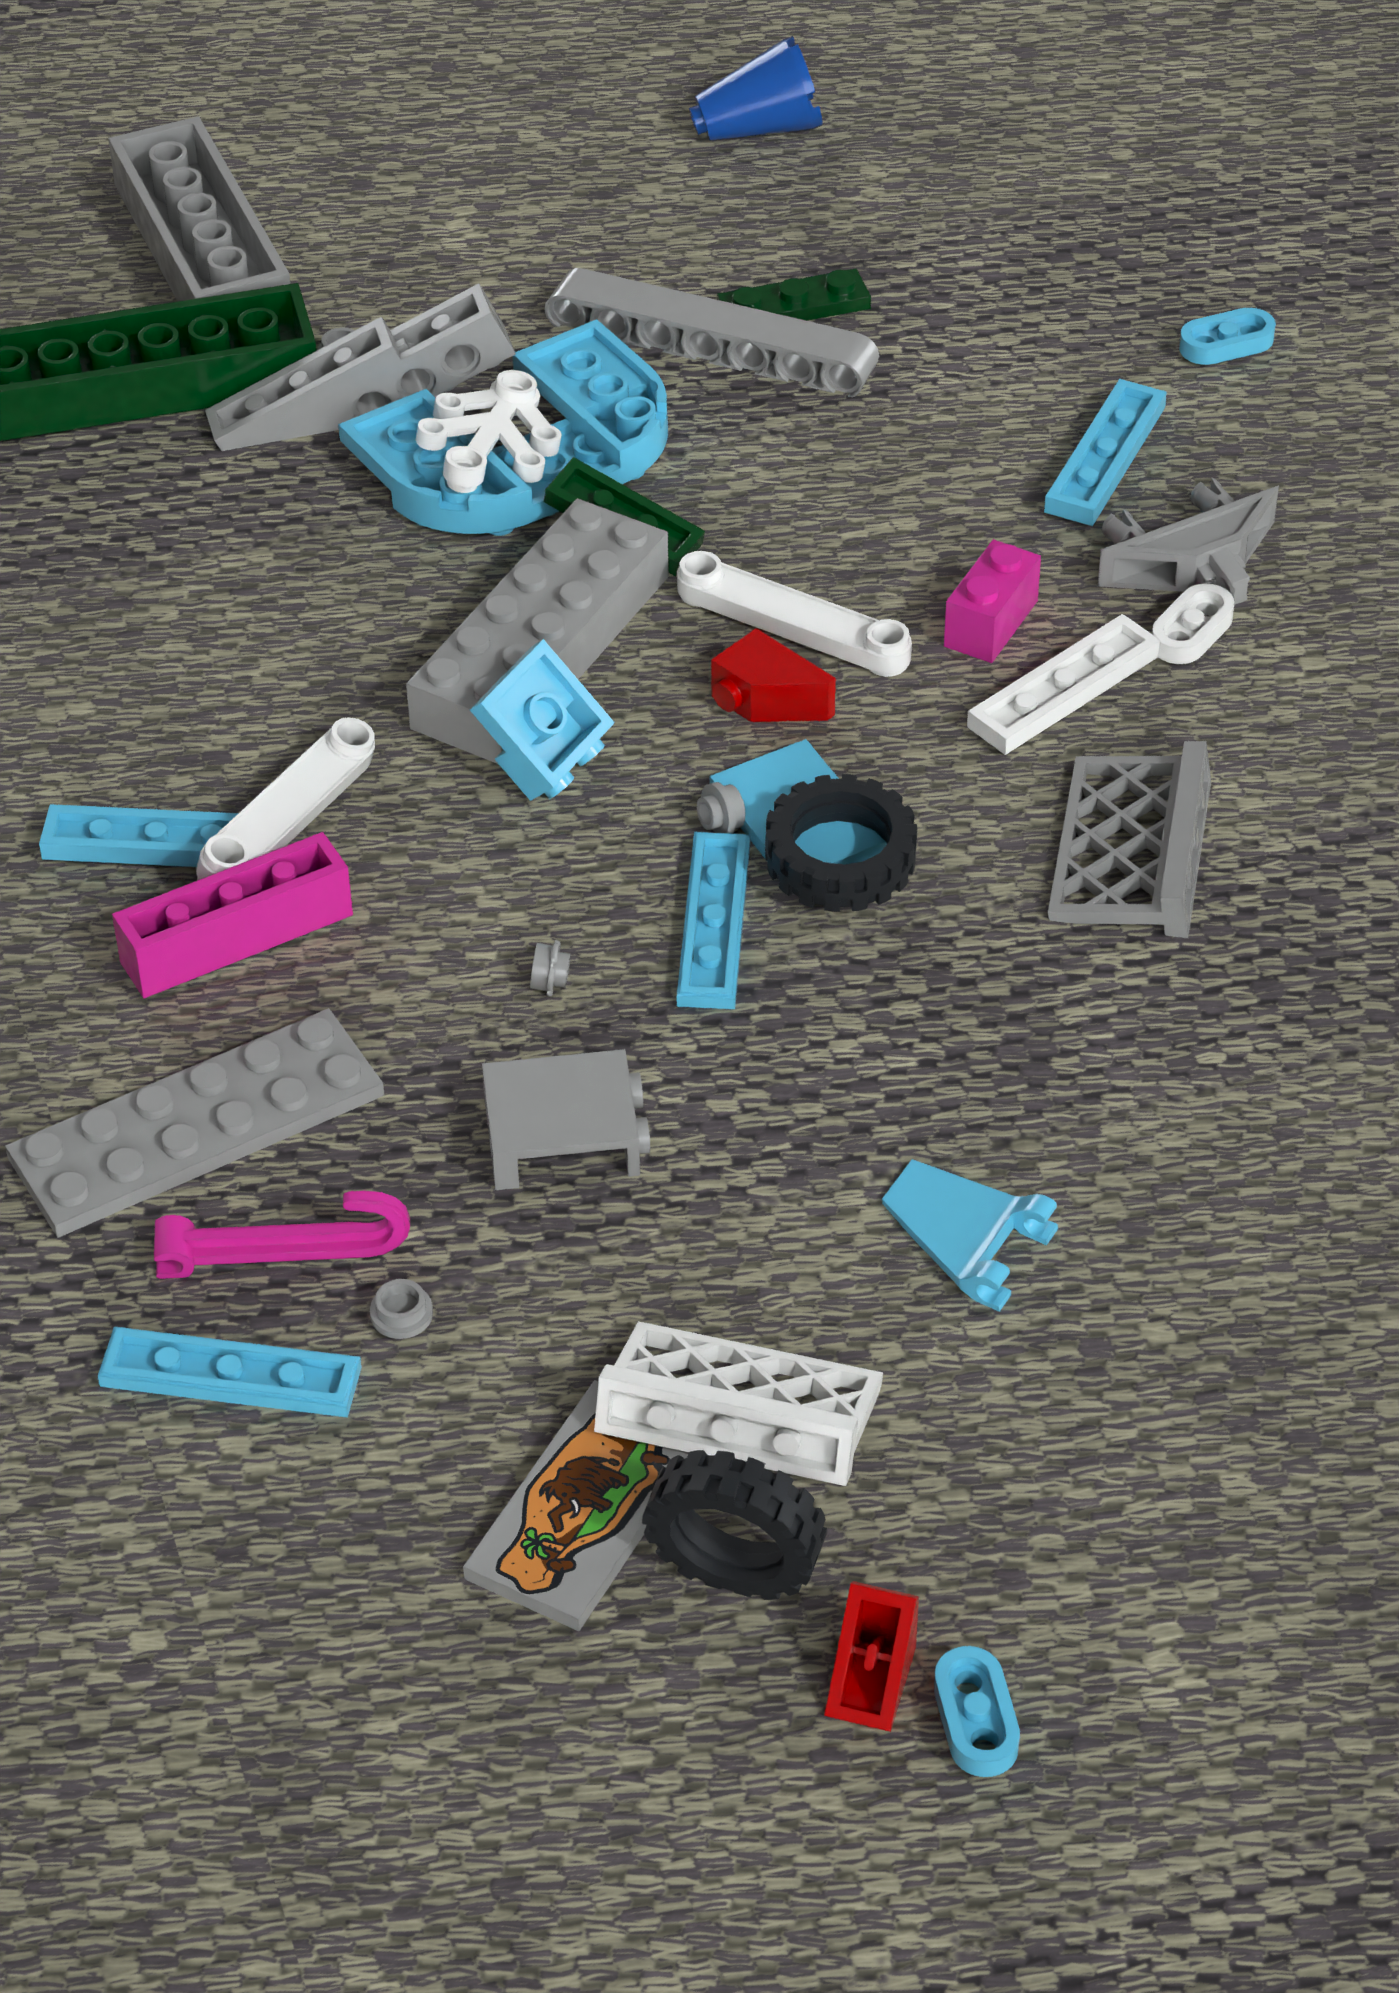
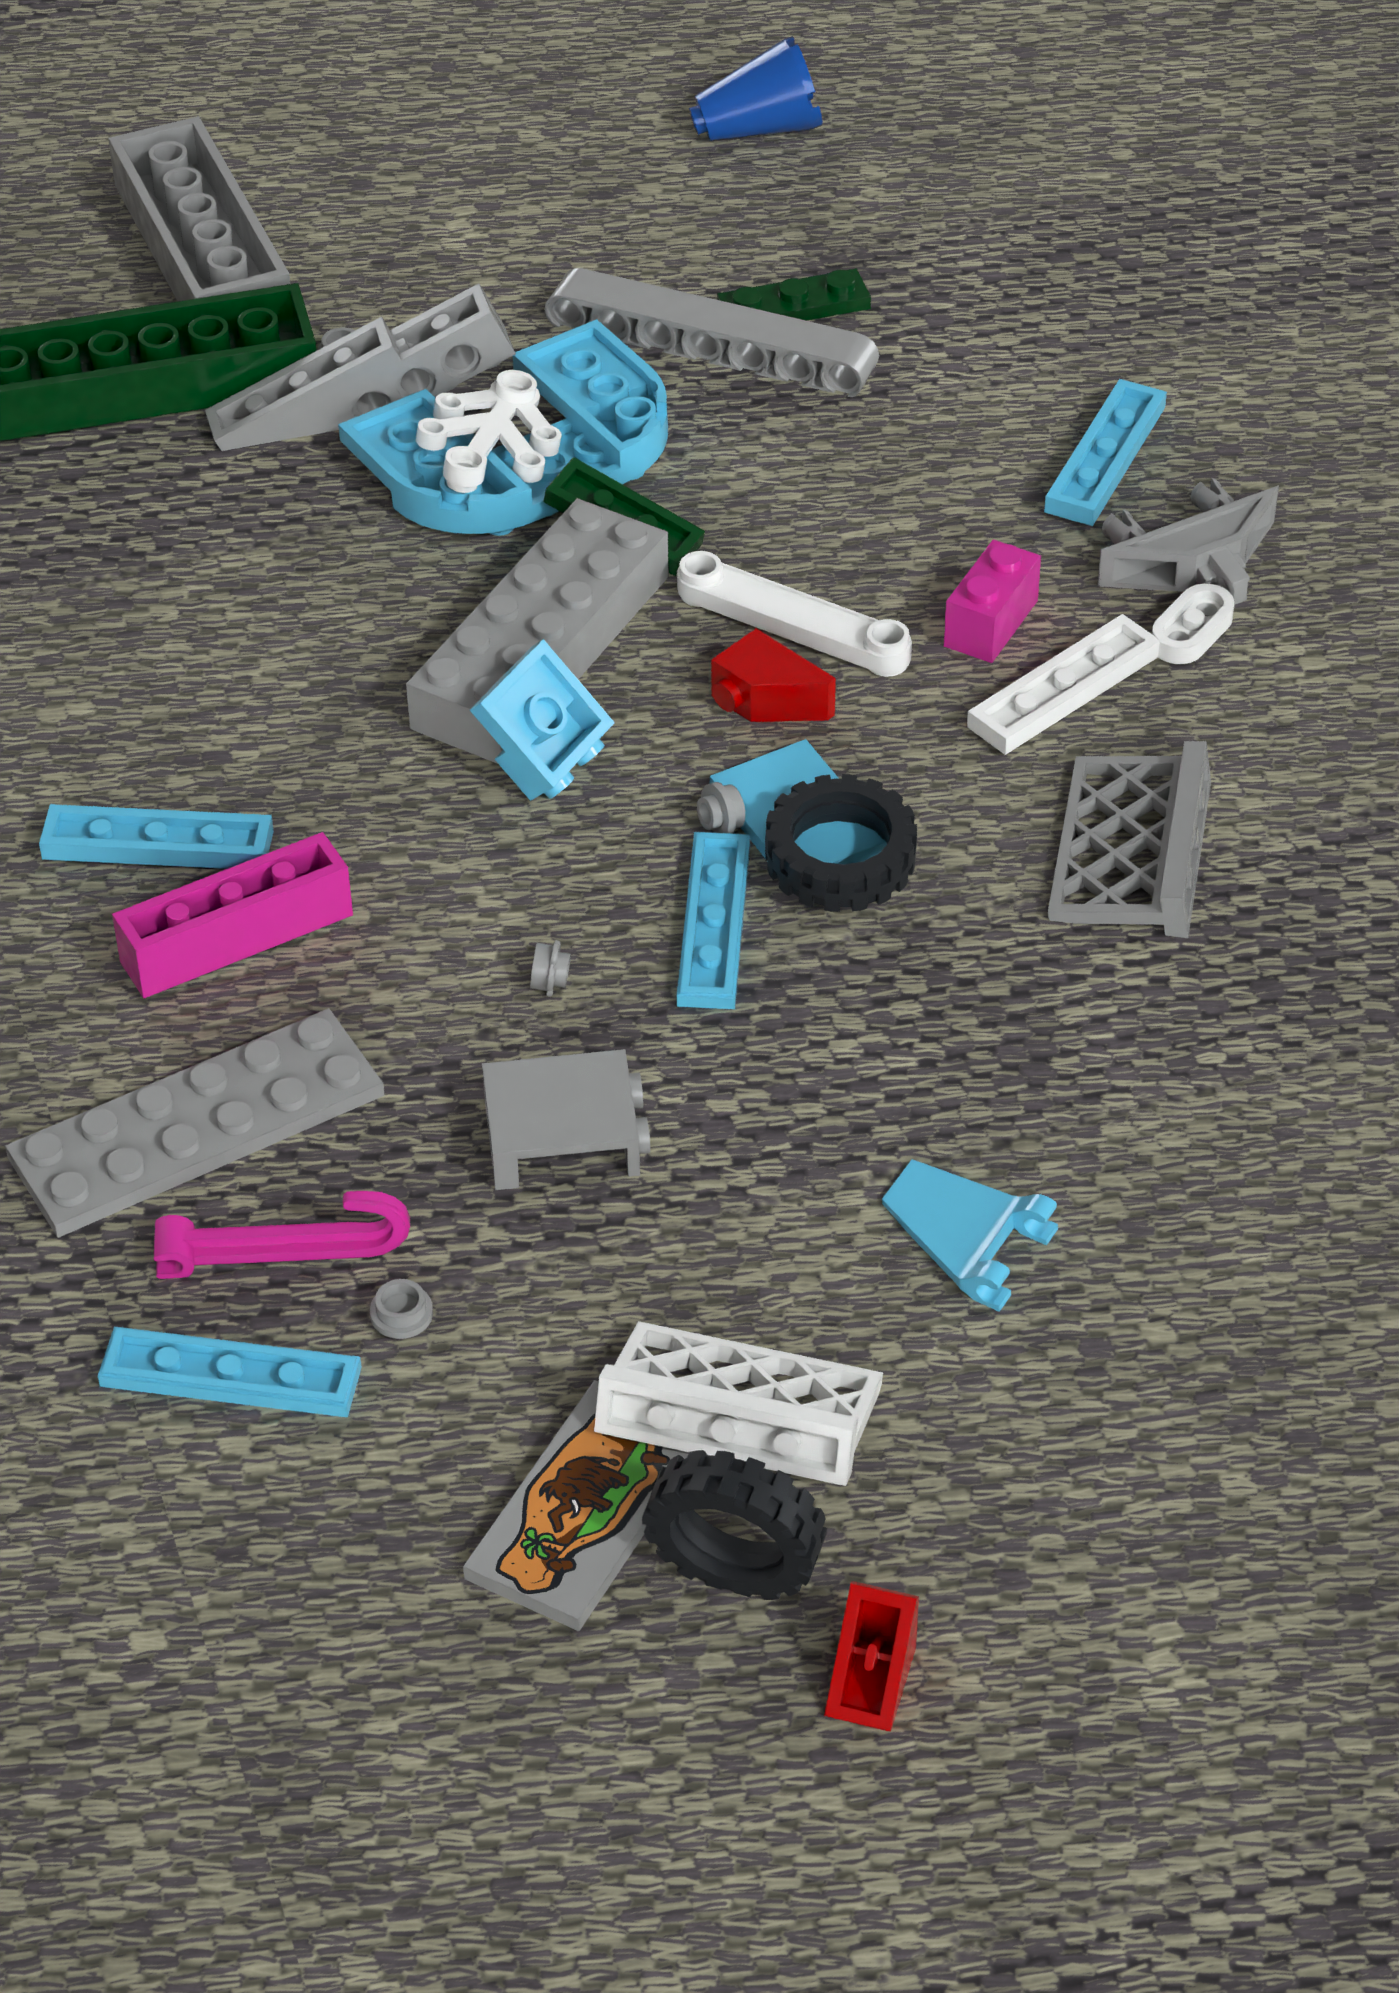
white piece [196,717,375,880] -> none
medium azure plate [934,1646,1020,1777] -> none
medium azure plate [1179,308,1276,365] -> none

